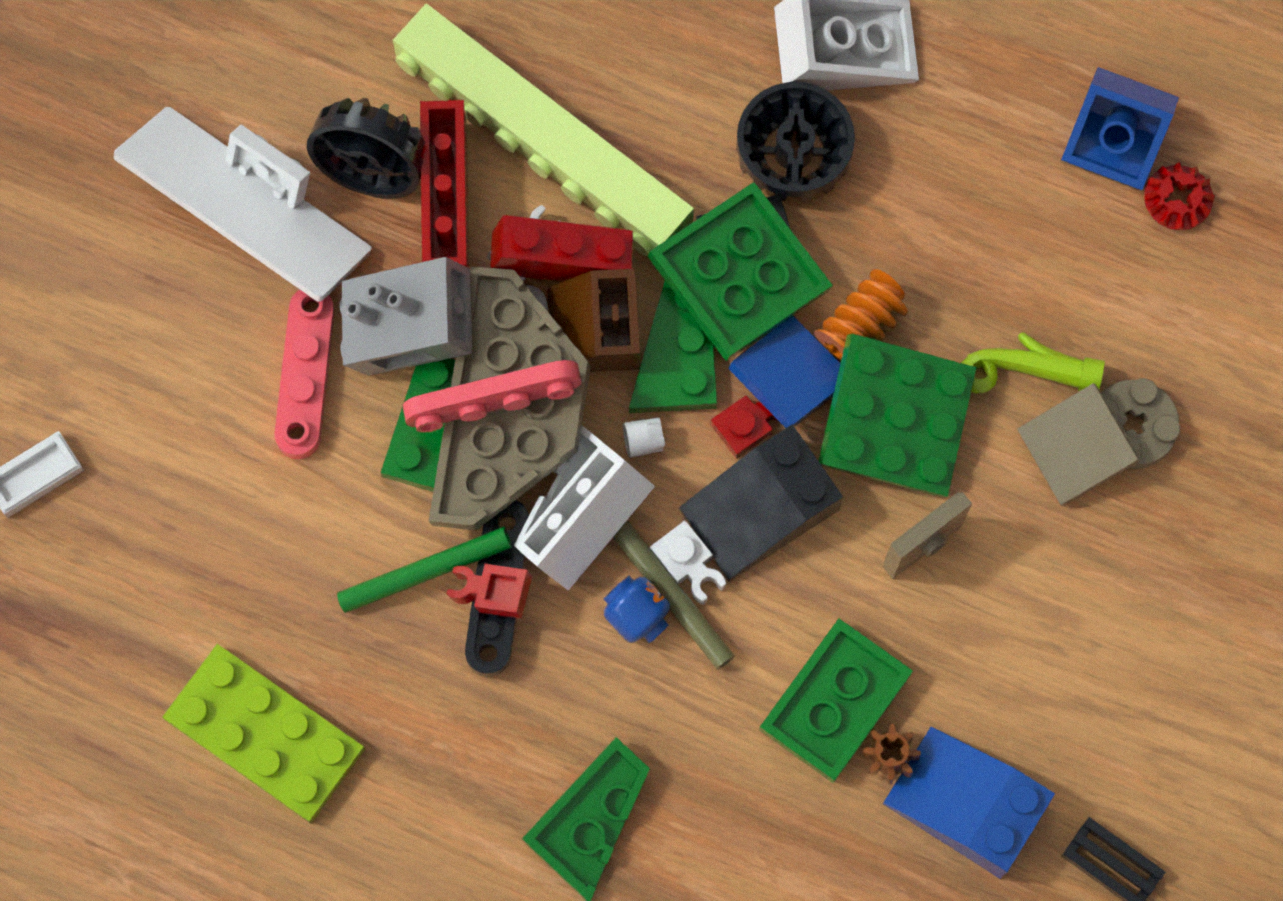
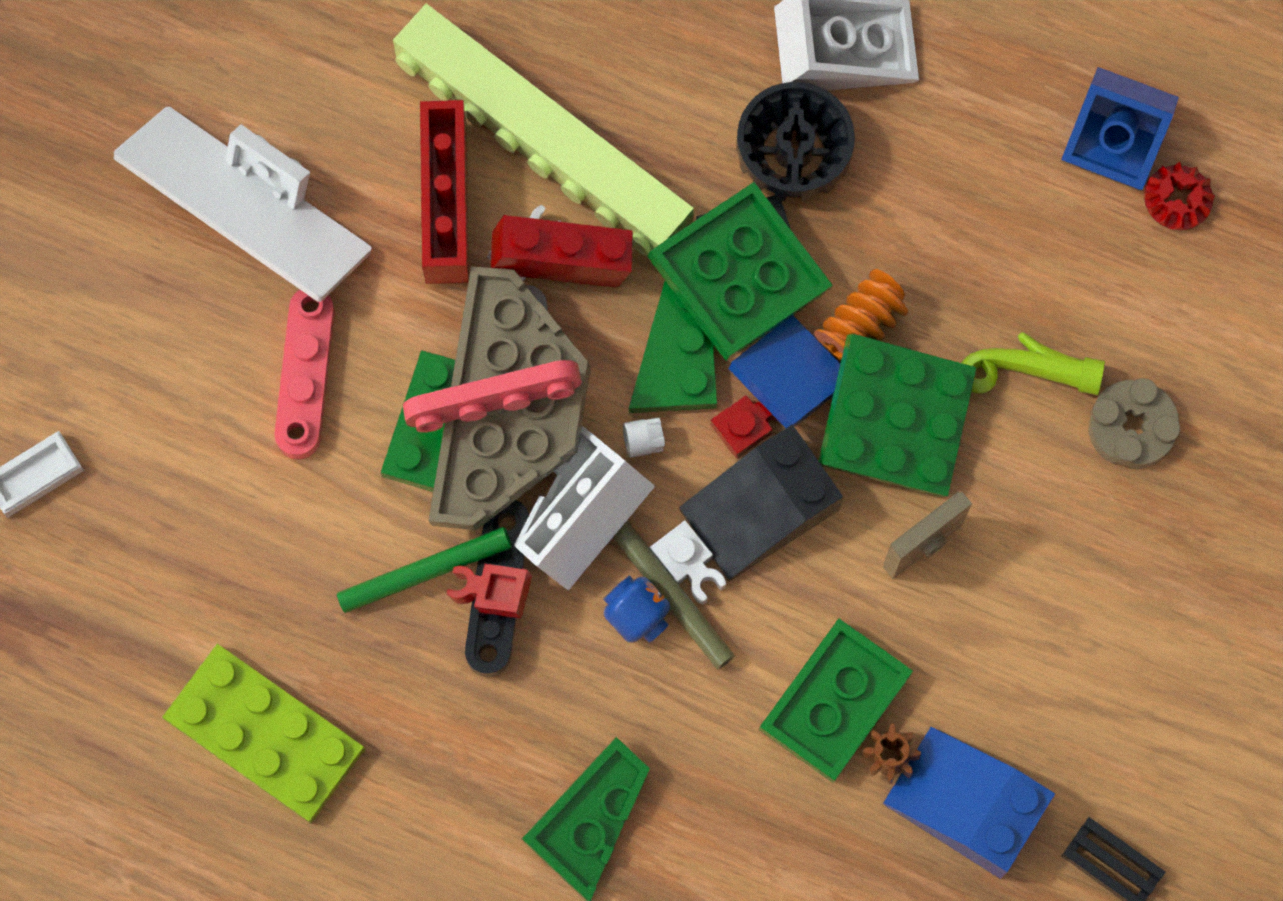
black gear [306,98,425,199] -> none
light grey piece [340,257,472,376] -> none
reddish brown slope [548,269,640,372] -> none
dark tan tile [1017,383,1141,506] -> none

